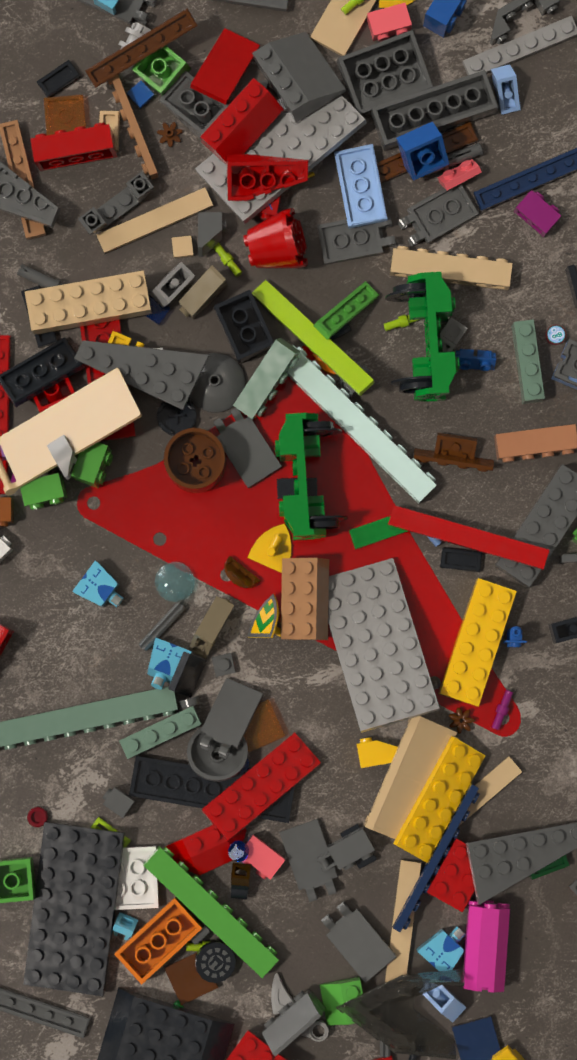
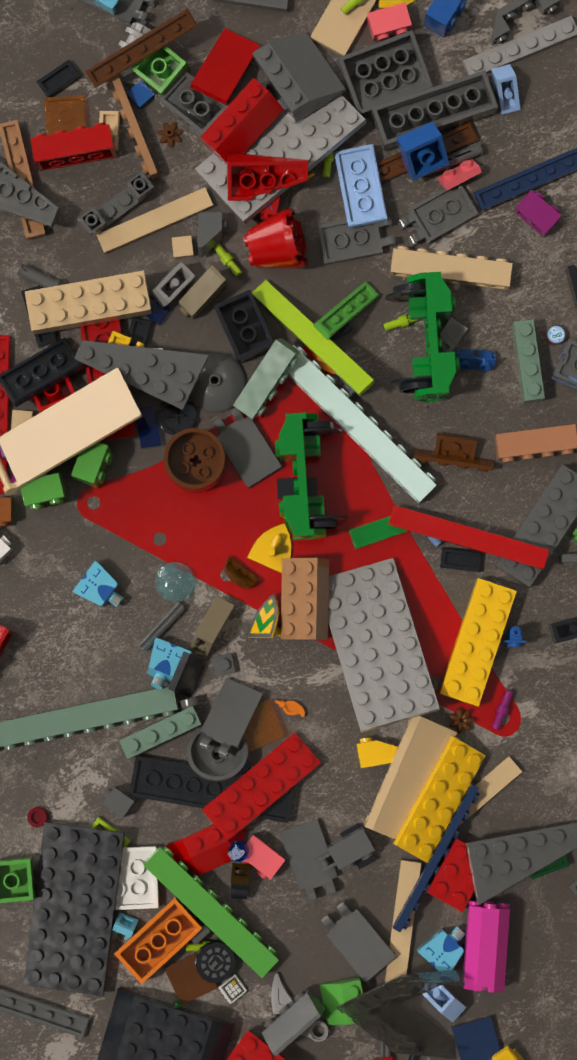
light grey slope [47,435,77,480] -> none
none -> tan tile [11,410,33,430]
none -> black tile [128,317,152,348]
none -> clear blue tile [137,406,161,449]
none -> slope [218,974,247,1004]
none -> orange piece [275,699,305,717]
none -> lime bar [322,152,334,178]

